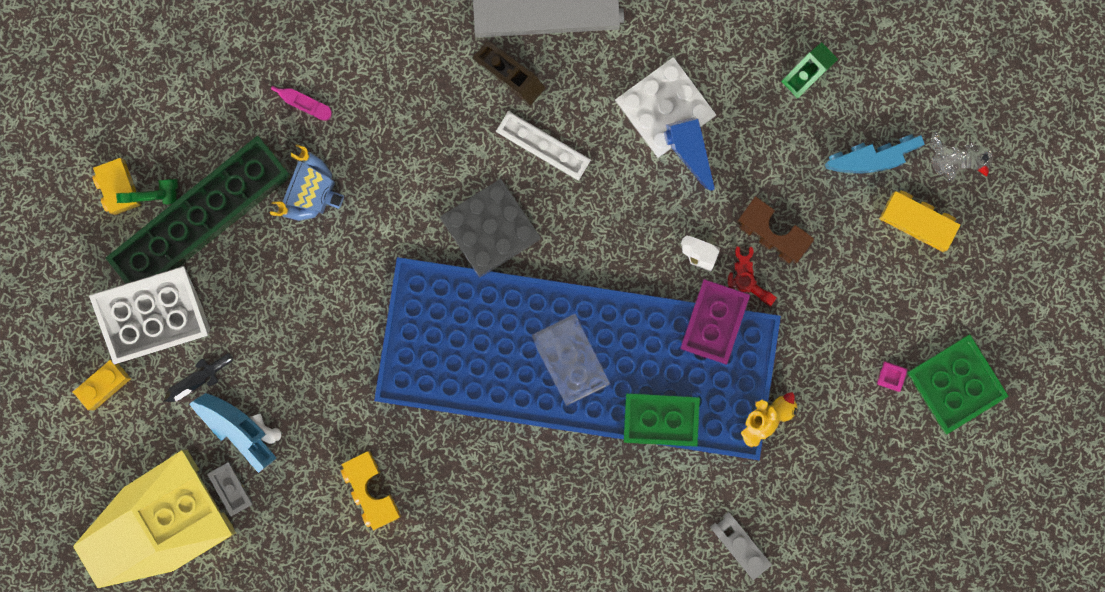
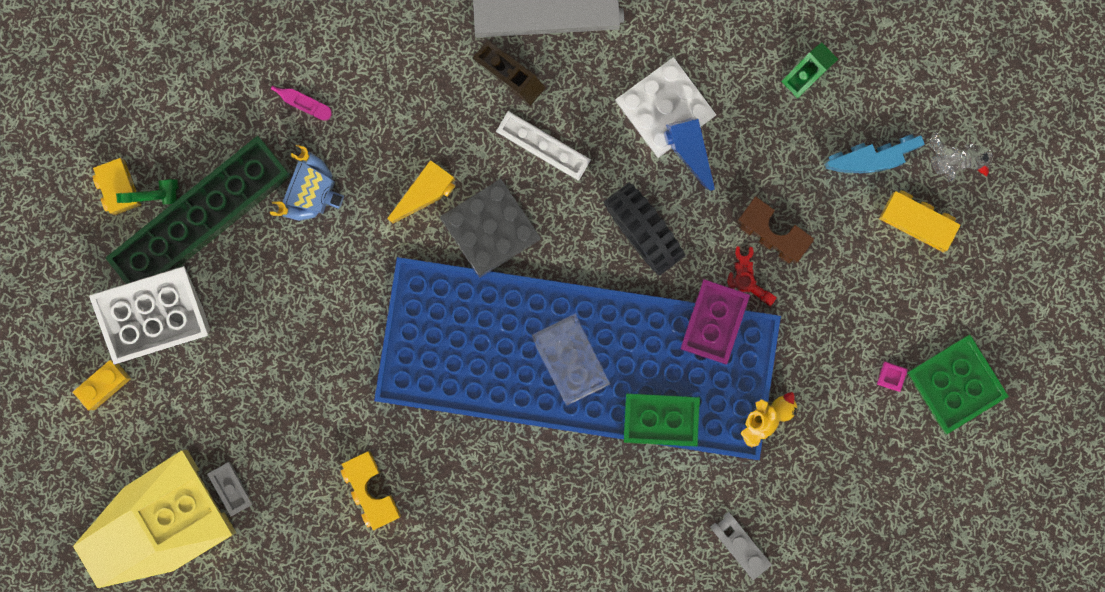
black sword [163,353,234,402] -> none
dark azure slope [189,393,276,473] -> none
white arm [249,414,281,444] -> none
white rock [681,236,720,272] -> none
none -> yellow slope [387,160,456,223]
none -> black tyre [603,182,685,276]

